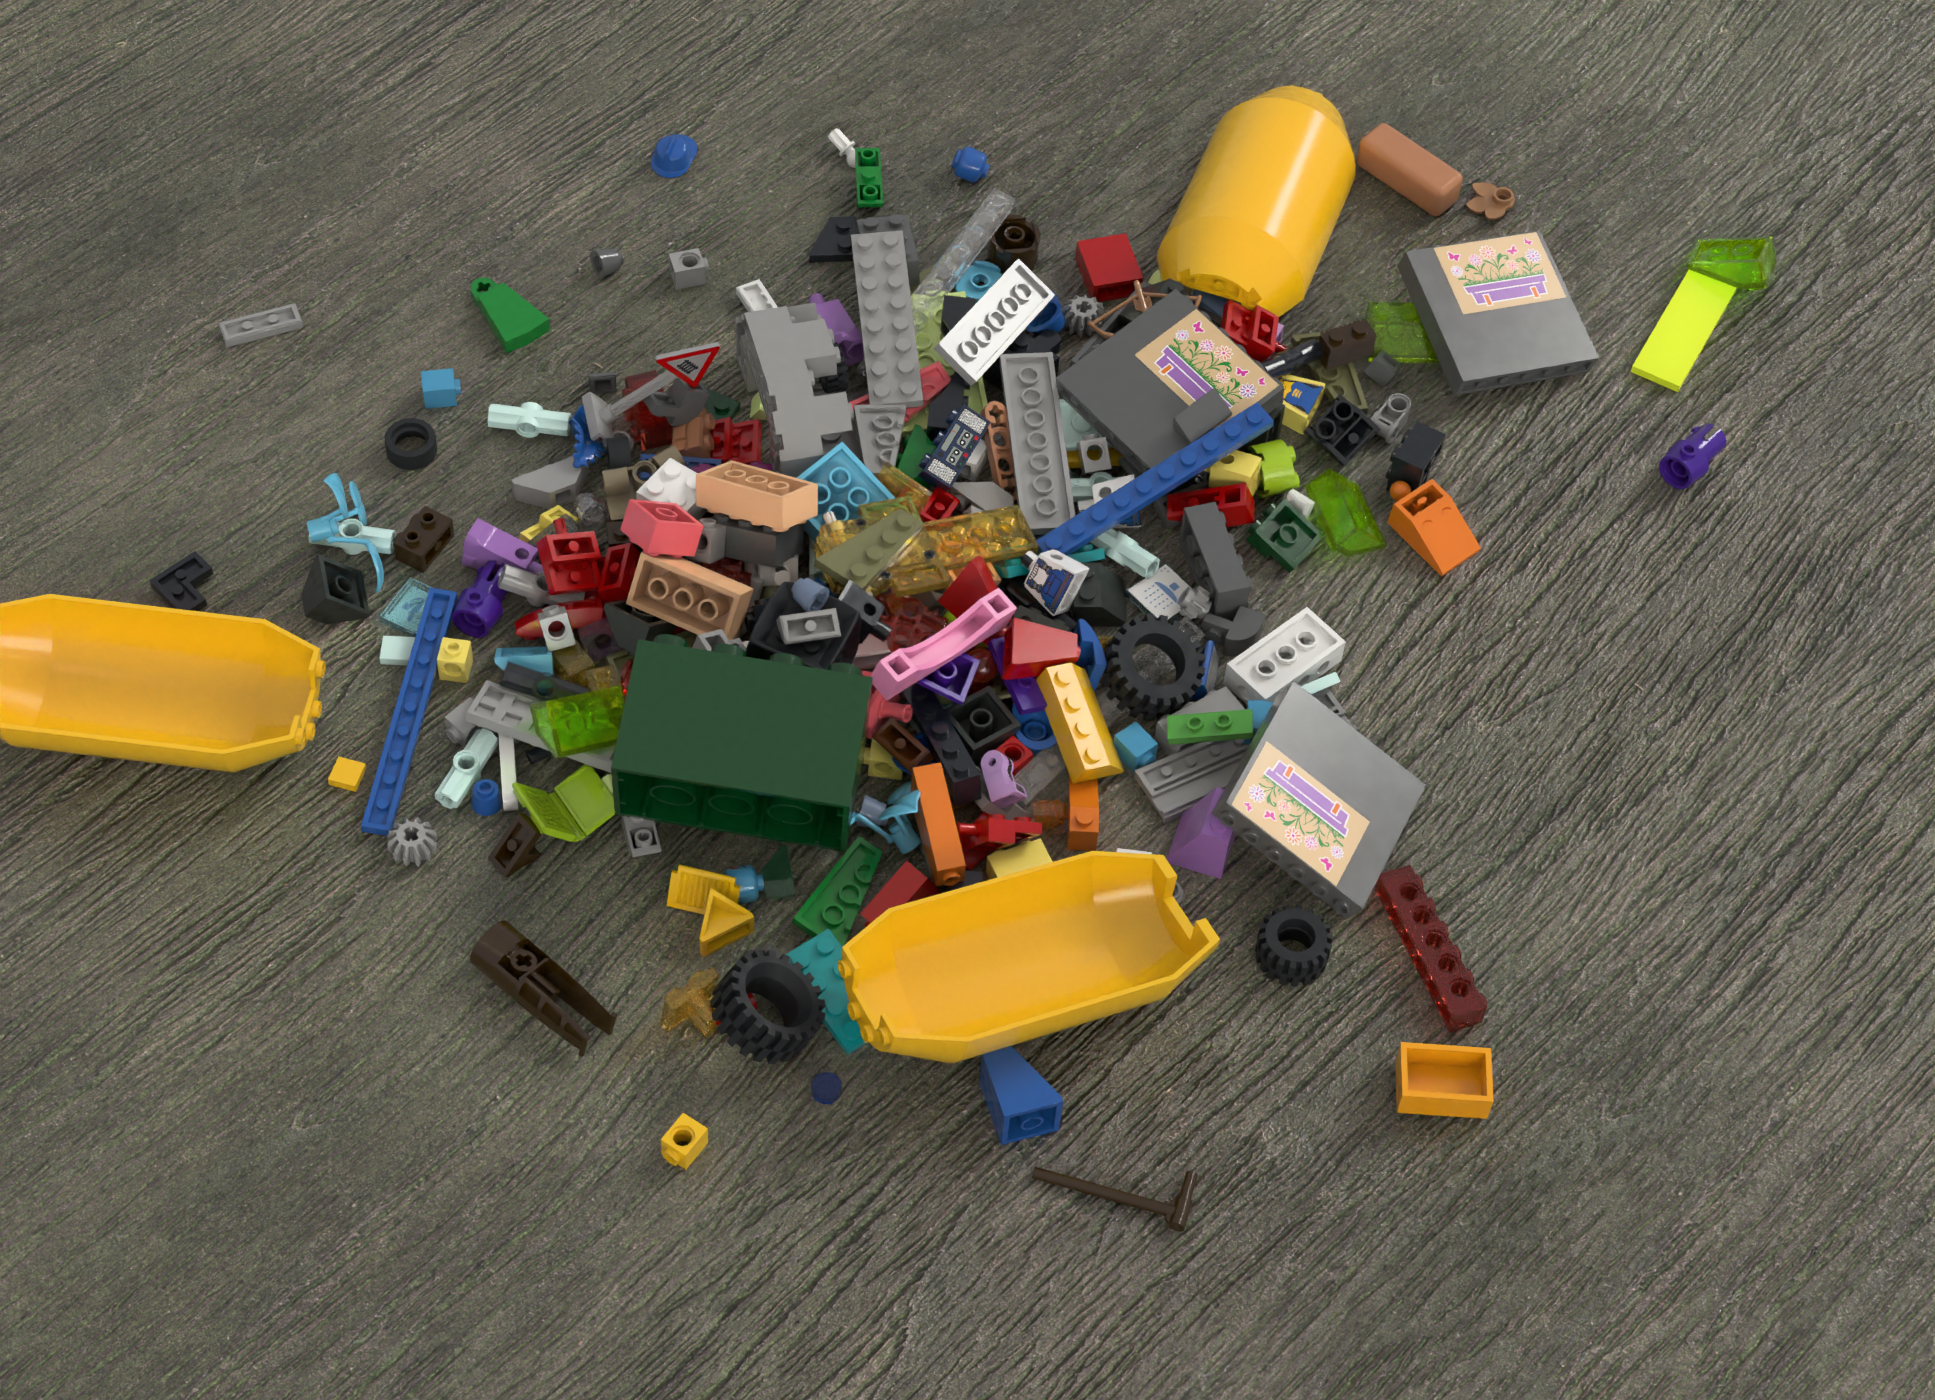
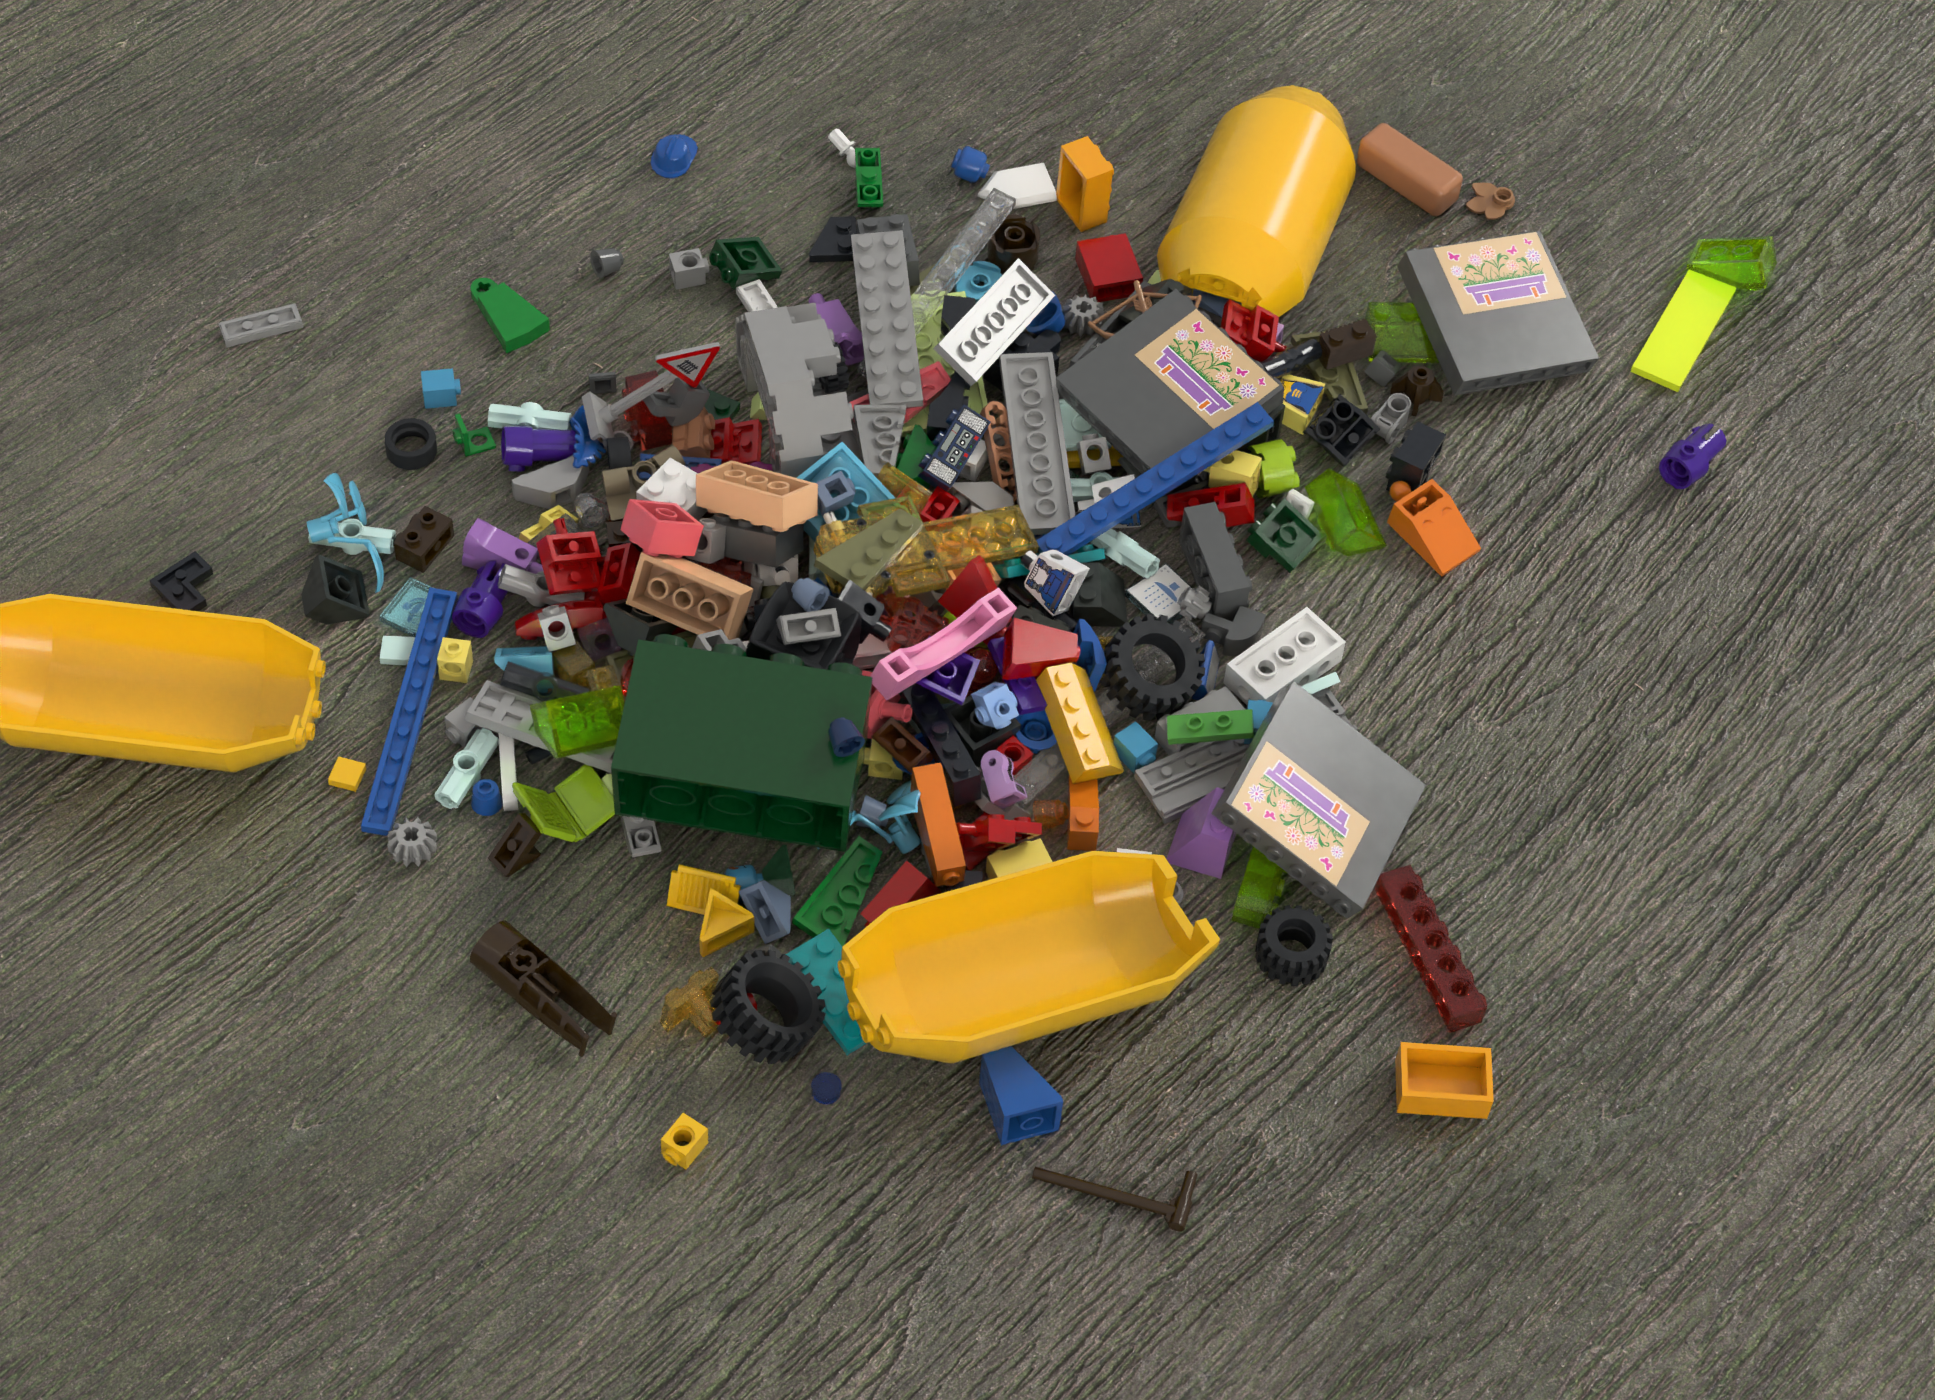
dark grey slope [1173,388,1232,444] -> none
none -> green bracket [452,413,496,457]
none -> dark purple piece [501,426,576,471]
none -> dark green plate [709,237,782,290]
none -> sand blue slope [738,880,791,944]
none -> sand blue brick [816,471,856,517]
none -> dark blue hat [828,717,865,757]
none -> light blue brick [971,682,1019,729]
none -> white tile [978,163,1057,210]
none -> light orange piece [1056,136,1114,232]
none -> clear neon green brick [1231,846,1288,929]
none -> dark brown brick [1390,366,1444,416]

